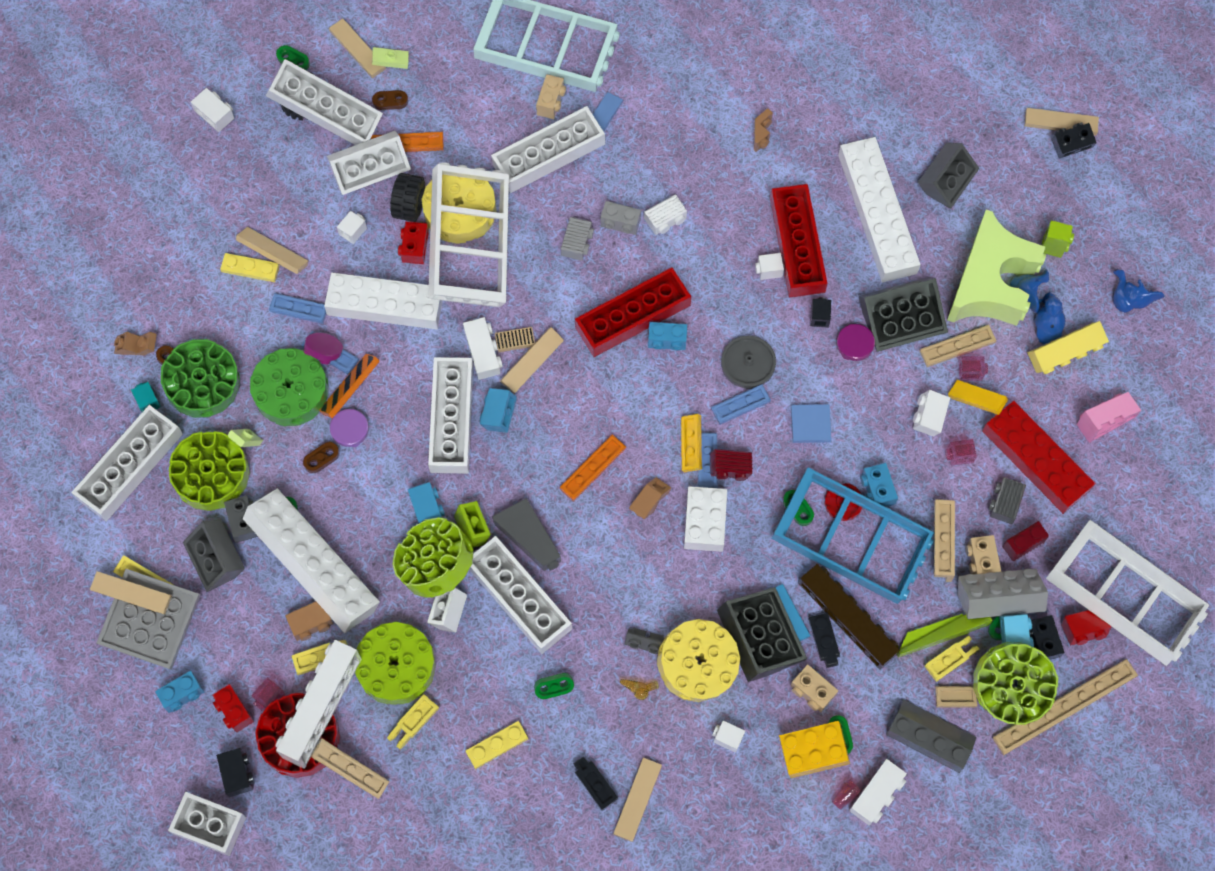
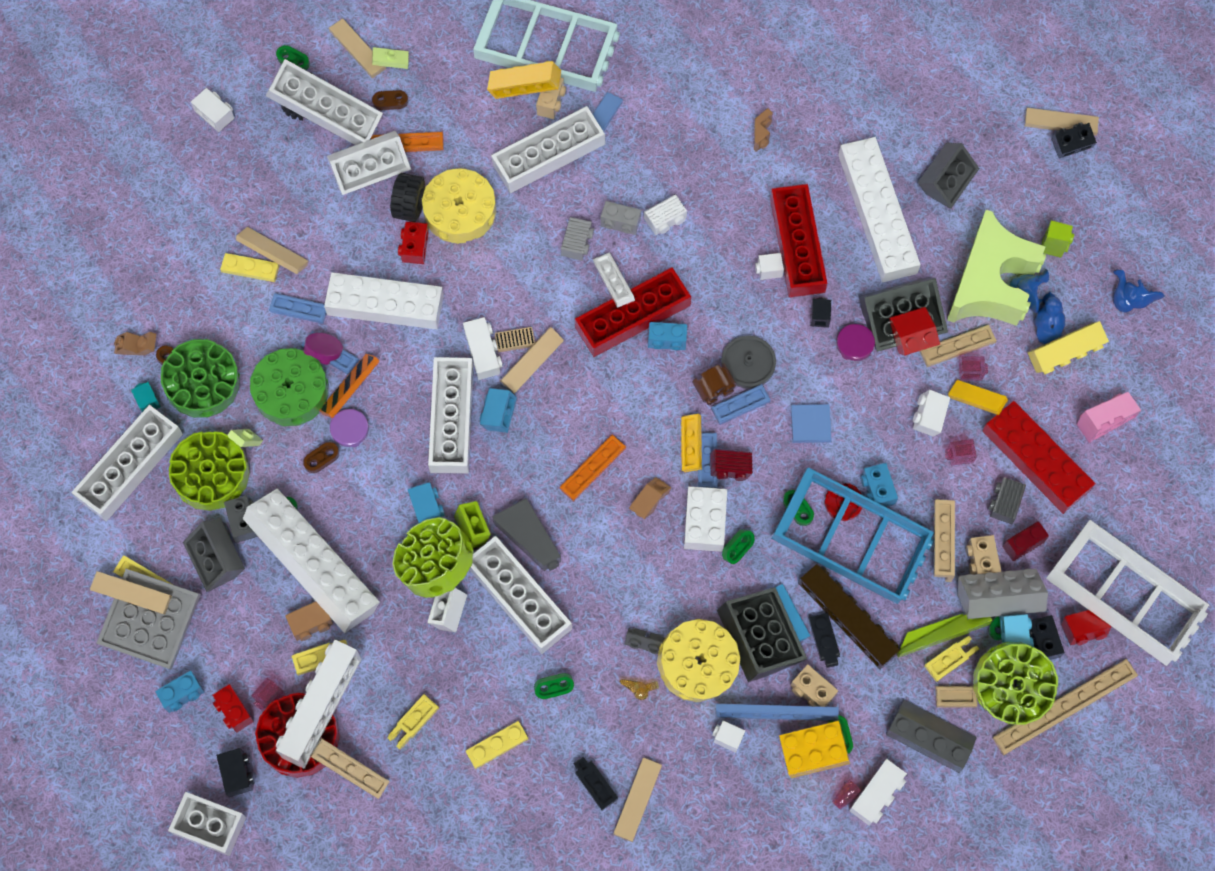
white brick [337,211,367,244] -> none
lime brick [355,622,436,705] -> none
white window [428,163,509,307] -> none
none -> yellow brick [487,61,561,99]
none -> white tile [593,253,635,307]
none -> reddish brown brick [692,363,737,406]
none -> medium blue tile [716,704,839,721]
none -> green plate [722,529,755,564]
none -> red slope [889,307,941,355]

